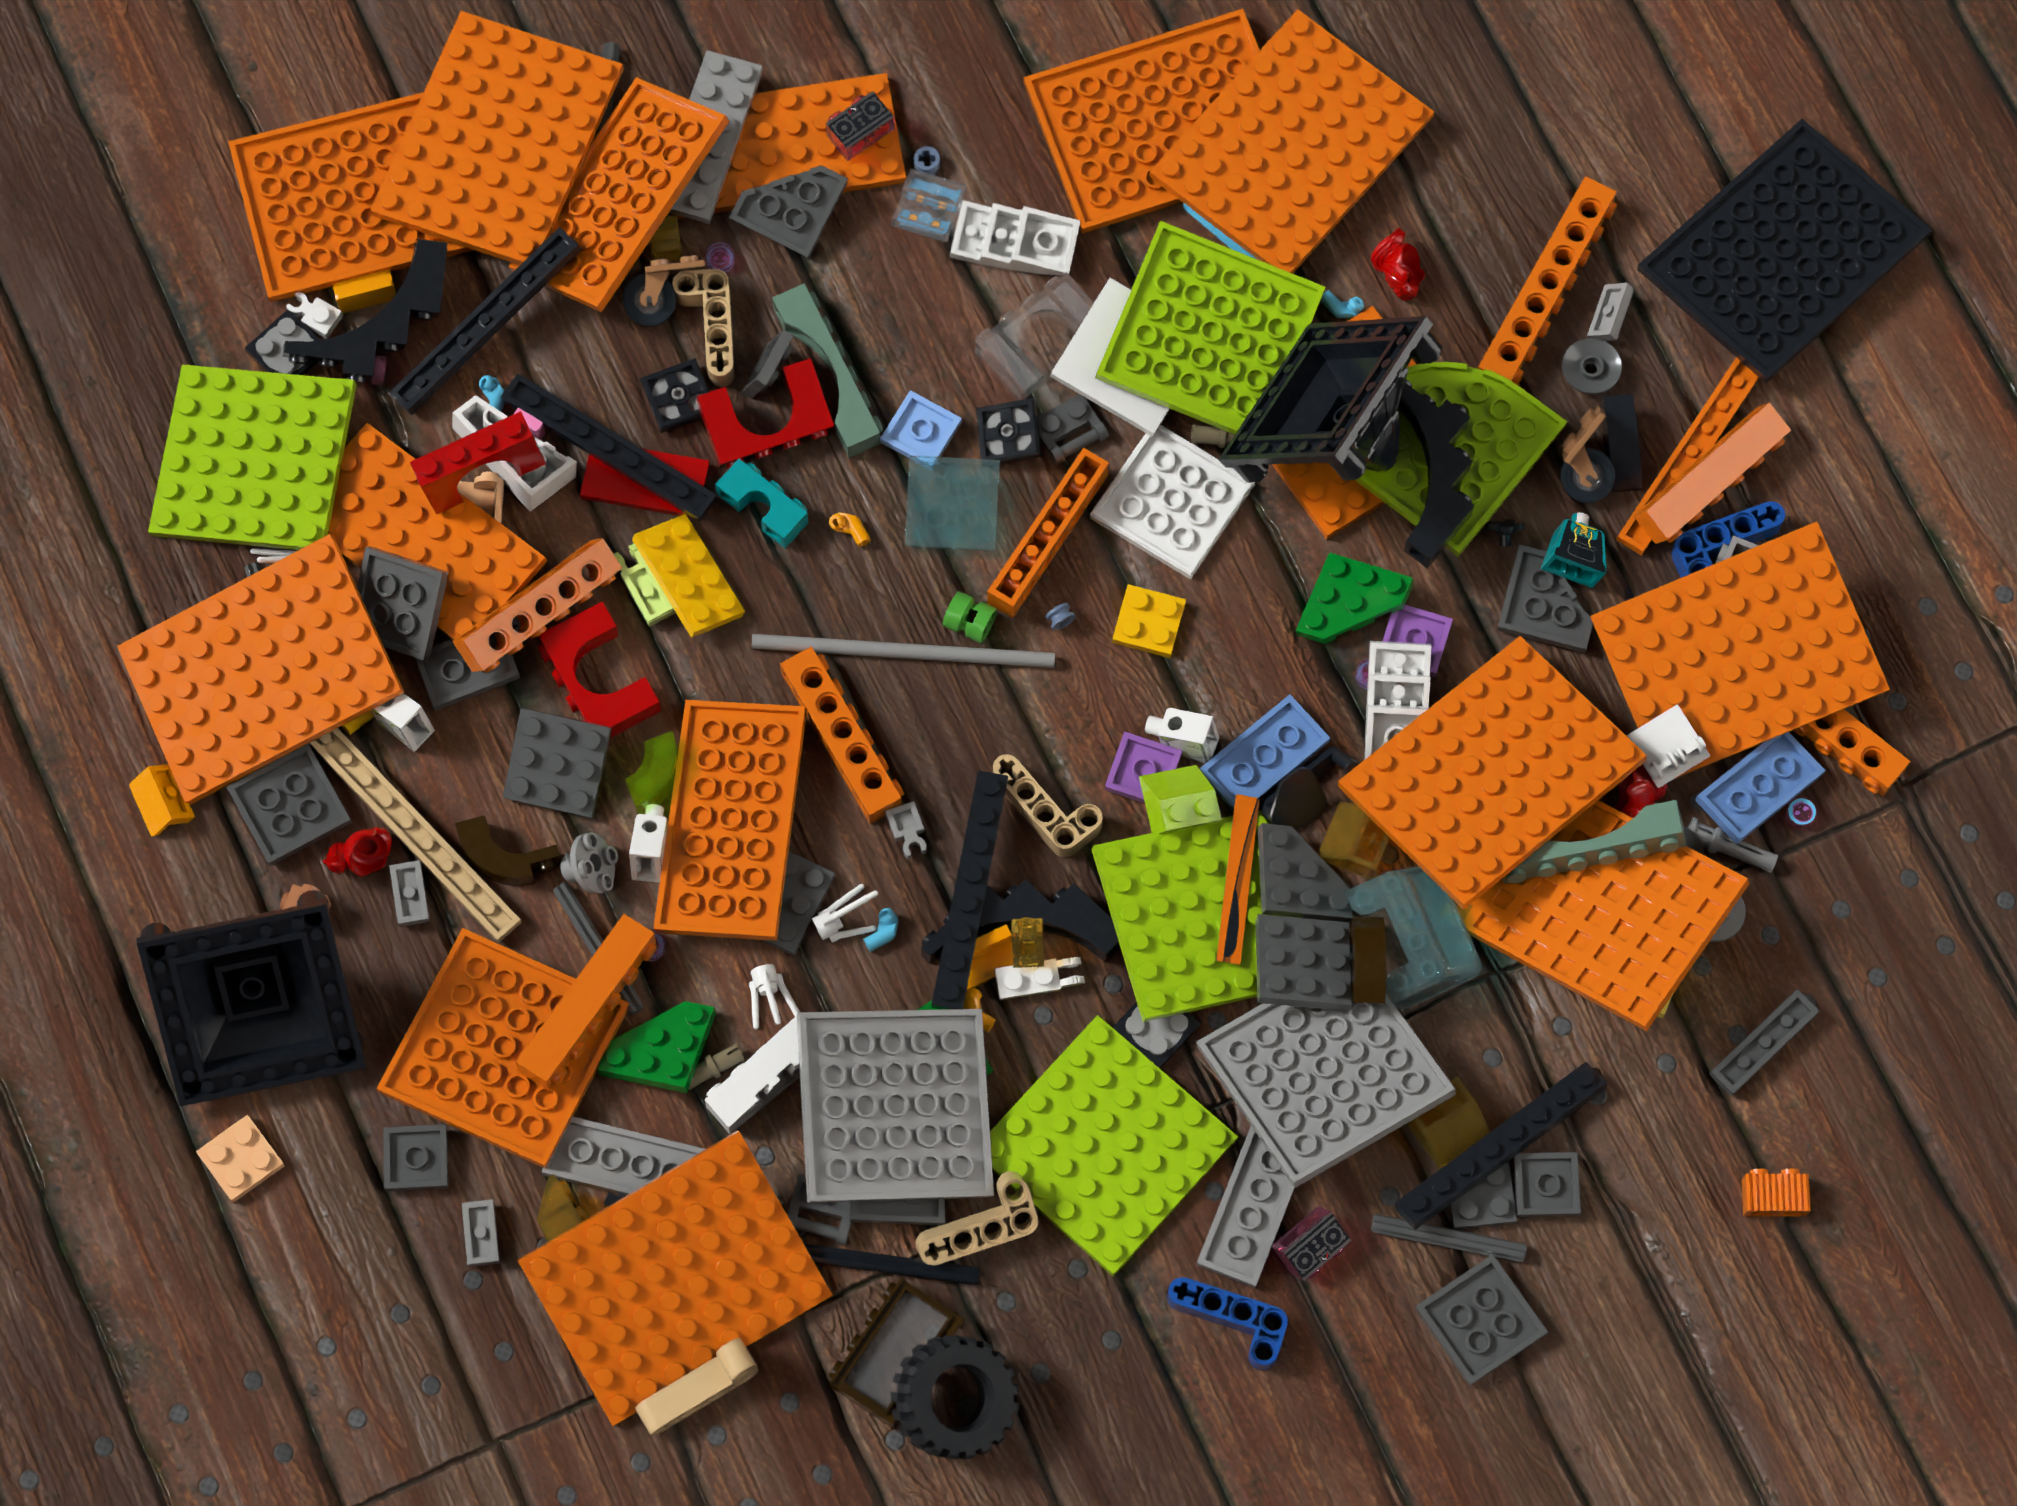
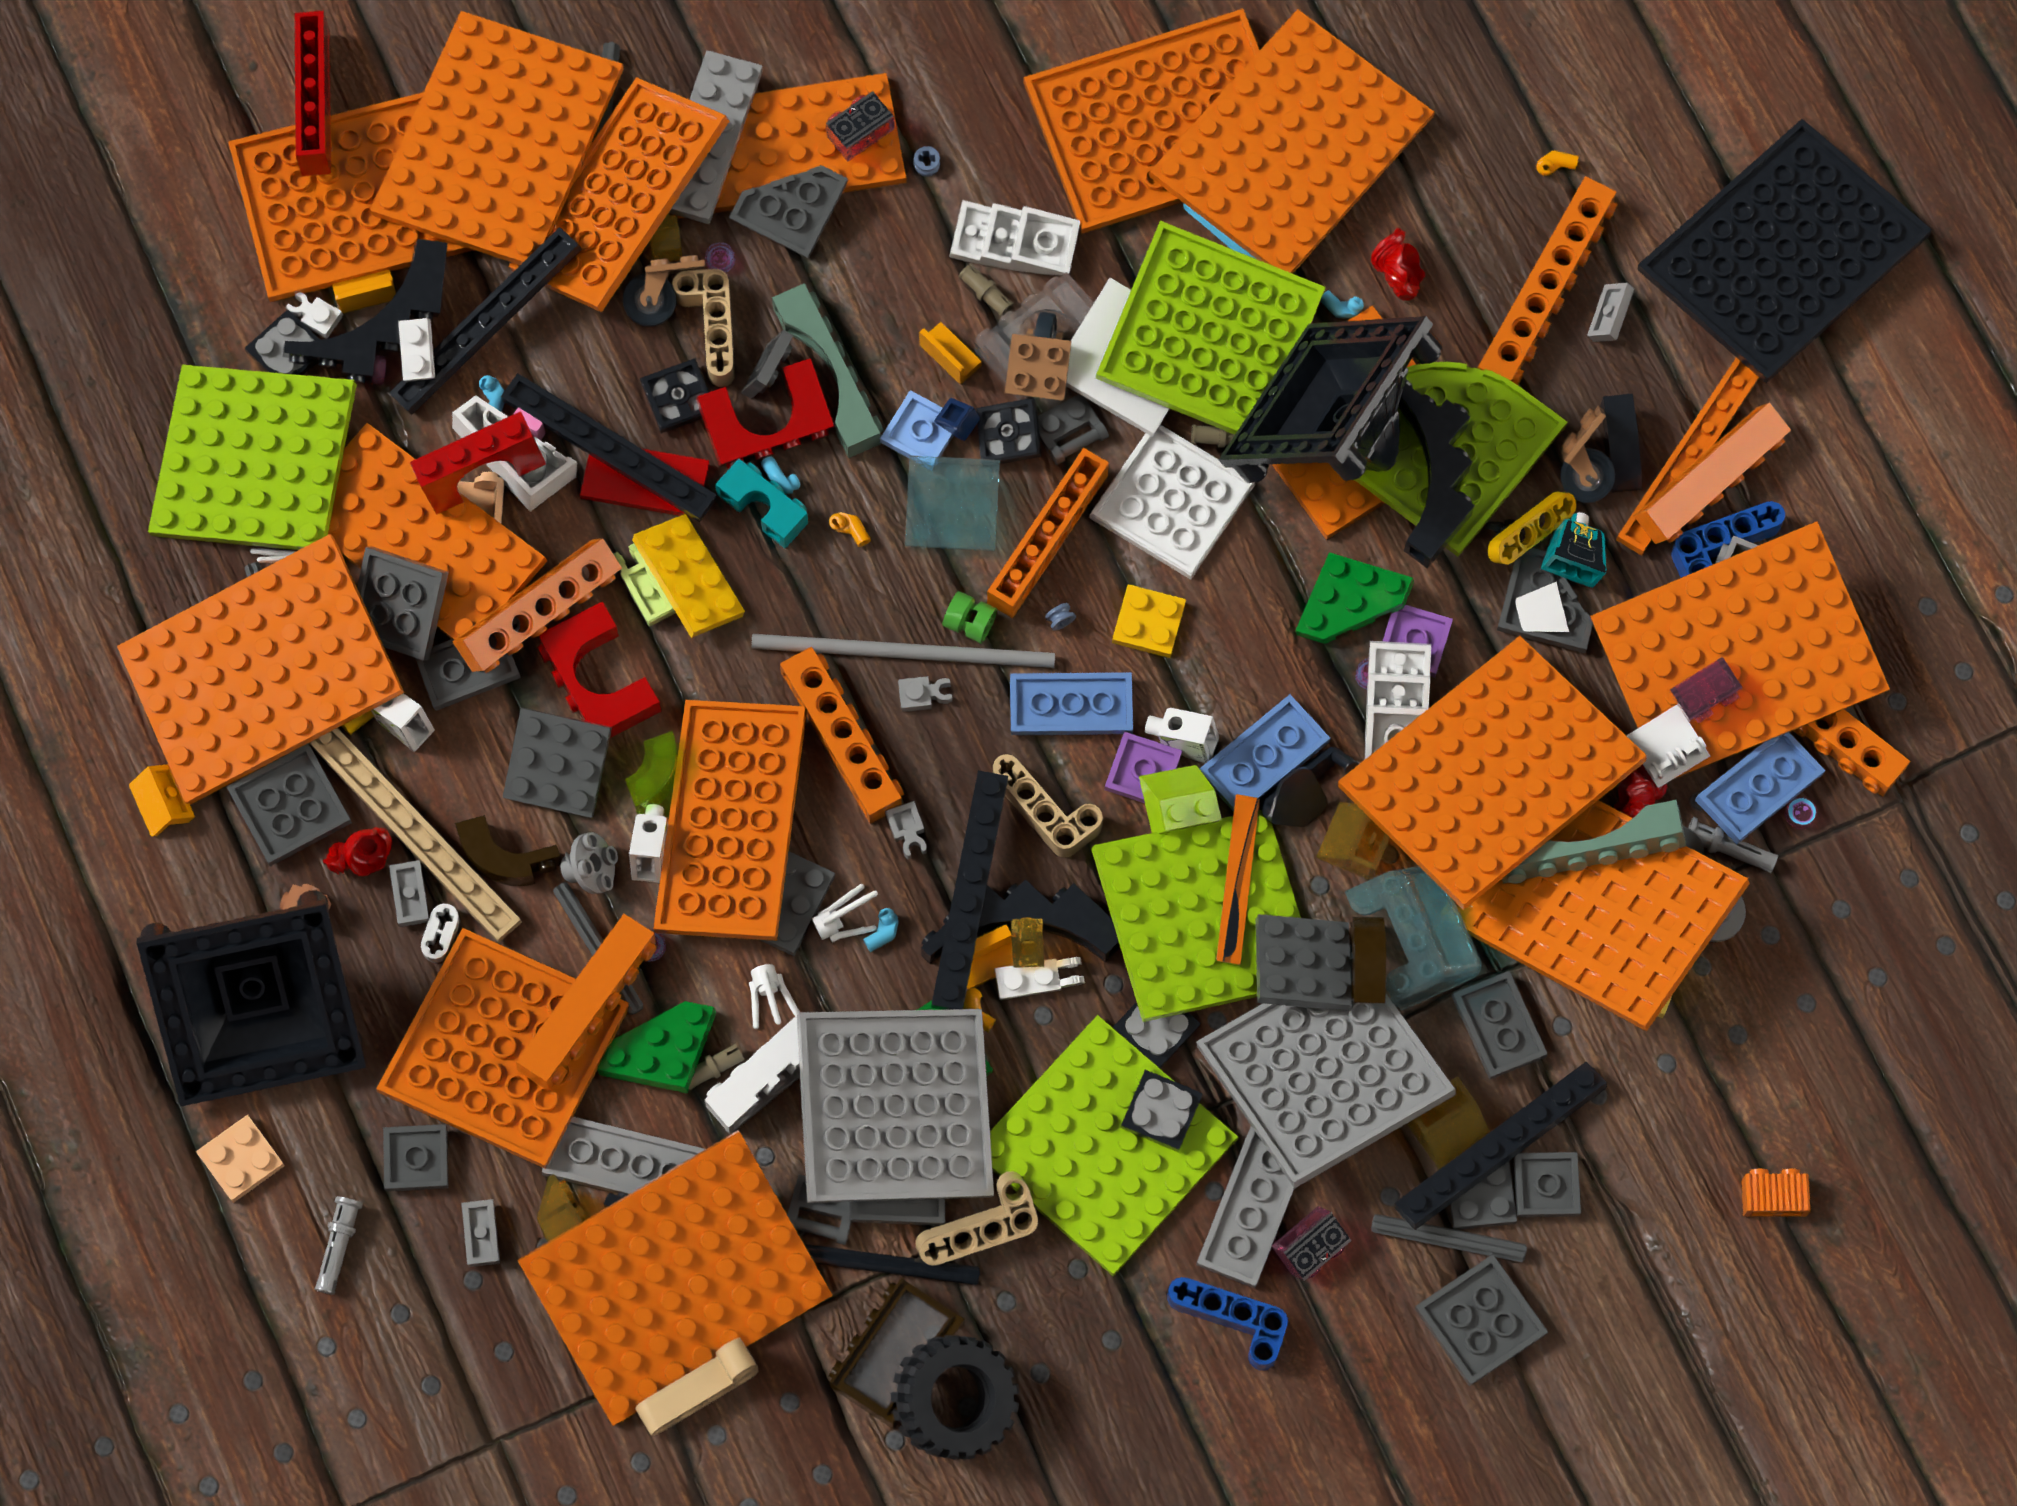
clear slope [891,169,967,242] -> none
dark grey plate [1258,823,1352,922] -> none
dark grey dish [1562,338,1622,395] -> none
dark grey plate [1709,989,1819,1097] -> none
none -> red brick [294,10,331,177]
none -> light grey pin [314,1196,363,1295]
none -> white plate [398,318,435,382]
none -> white beam [421,903,460,963]
none -> medium azure arm [761,456,801,494]
none -> light grey plate [898,676,952,712]
none -> light orange panel [919,322,982,385]
none -> dark blue slope [934,397,980,441]
none -> dark tan pin [958,263,1014,317]
none -> medium nougat plate [1005,312,1072,401]
none -> medium blue plate [1010,672,1133,735]
none -> light grey piece [1121,1069,1203,1152]
none -> dark grey plate [1452,970,1548,1080]
none -> yellow beam [1488,491,1576,565]
none -> white sticker [1515,582,1569,632]
none -> light orange arm [1536,151,1579,176]
none -> clear pink brick [1669,657,1743,724]

